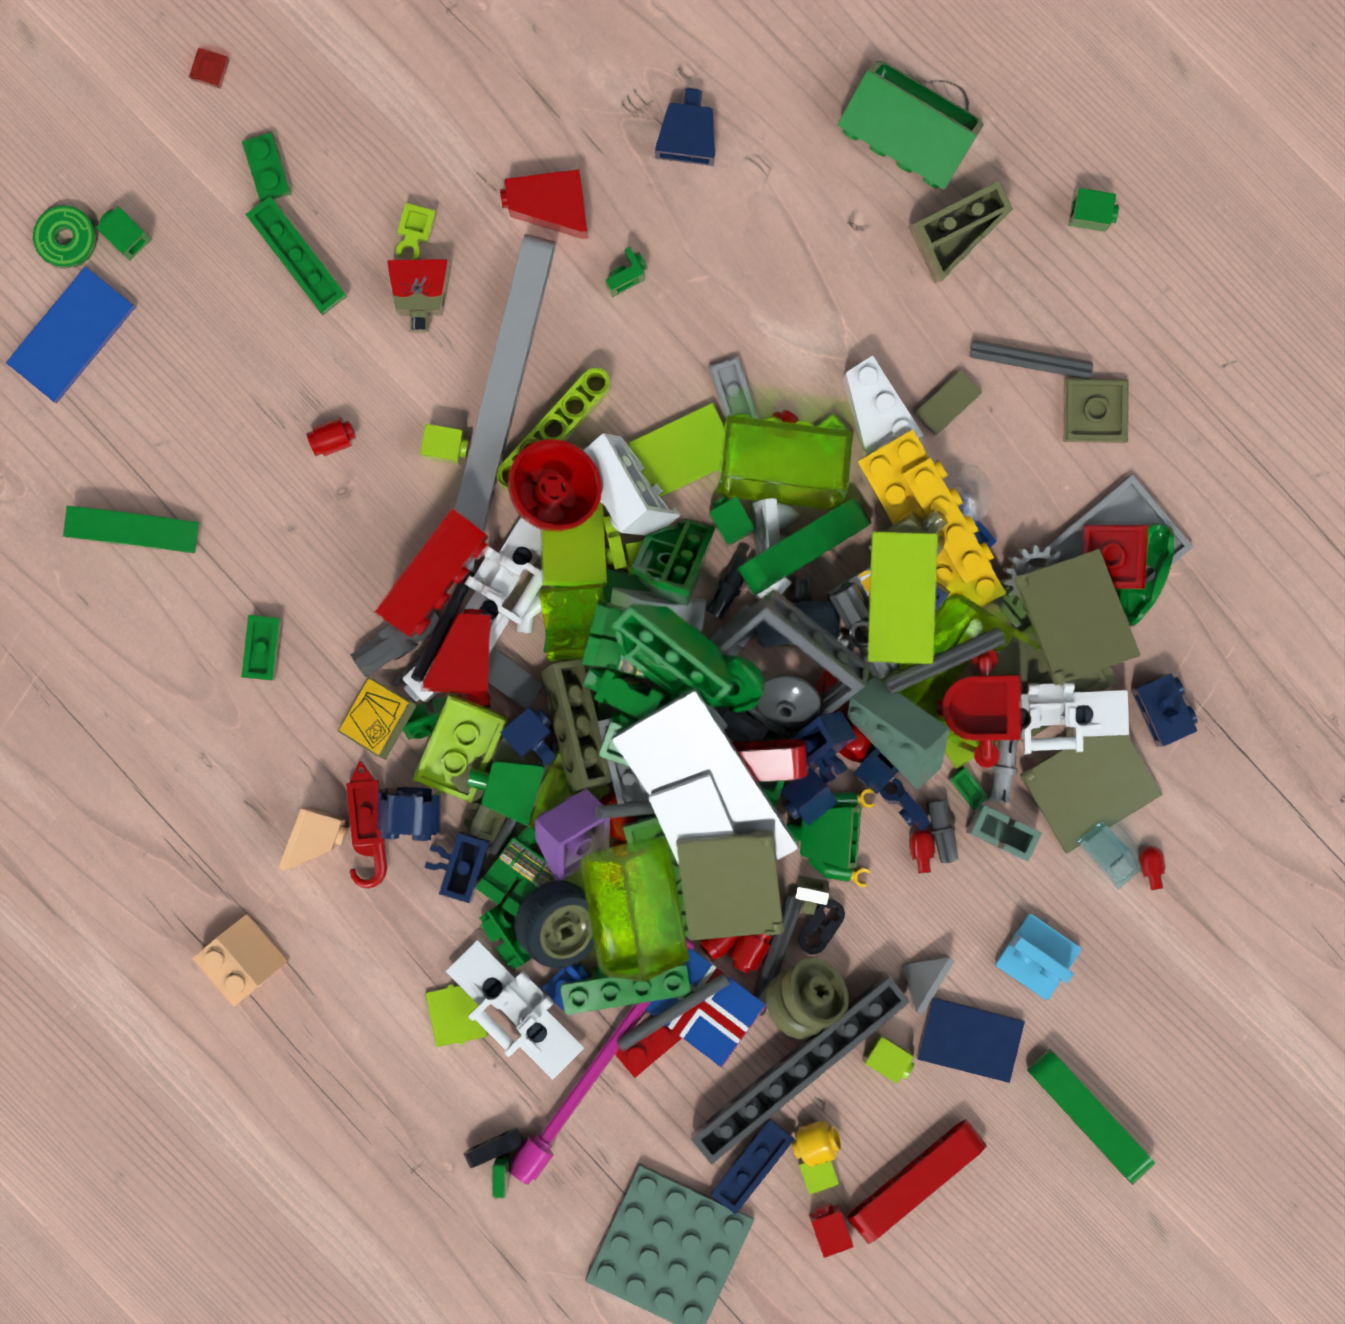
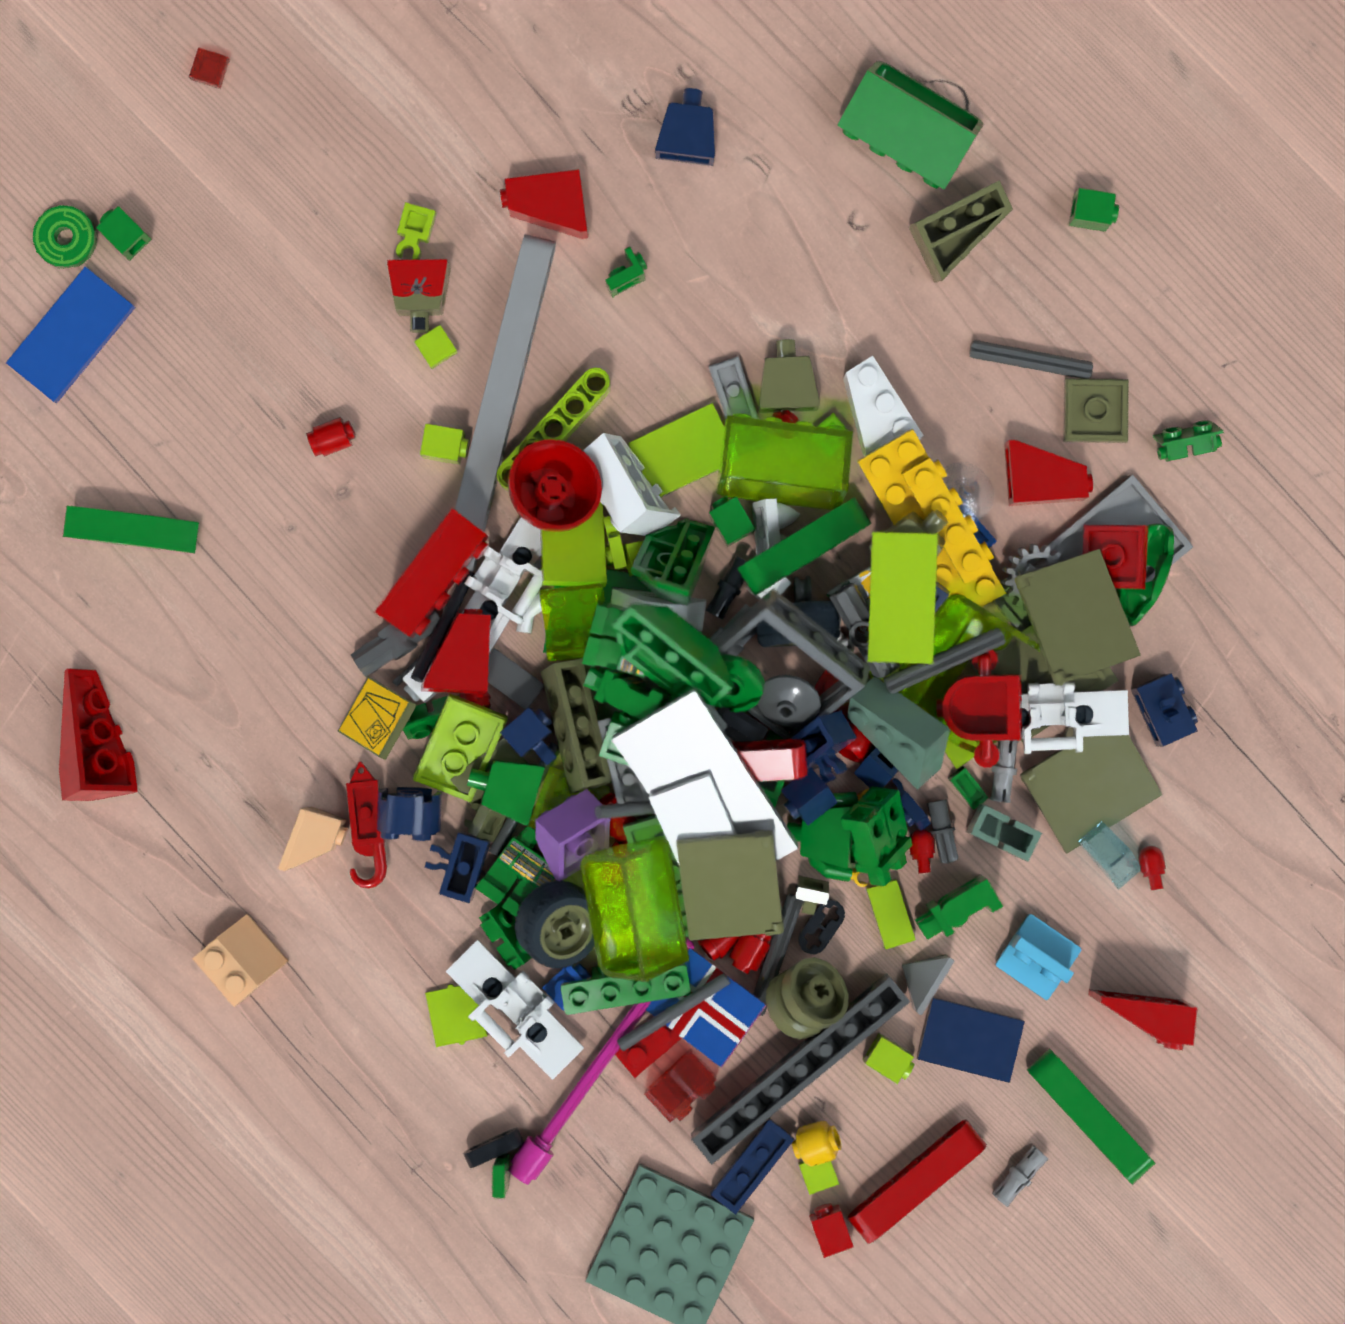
green plate [241,615,282,681] -> none
green plate [242,132,291,202] -> none
green plate [245,196,347,315] -> none
olive tile [914,370,982,436] -> none
none -> red wedge [59,668,138,801]
none -> lime tile [414,325,458,369]
none -> clear red brick [644,1048,717,1122]
none -> olive torso [758,339,820,413]
none -> green hips [841,787,913,886]
none -> lime tile [866,879,916,950]
none -> green hips [914,874,1004,940]
none -> light grey pin [992,1145,1049,1207]
none -> red slope [1004,440,1093,506]
none -> red slope [1088,989,1198,1050]
none -> green hinge [1153,420,1224,462]

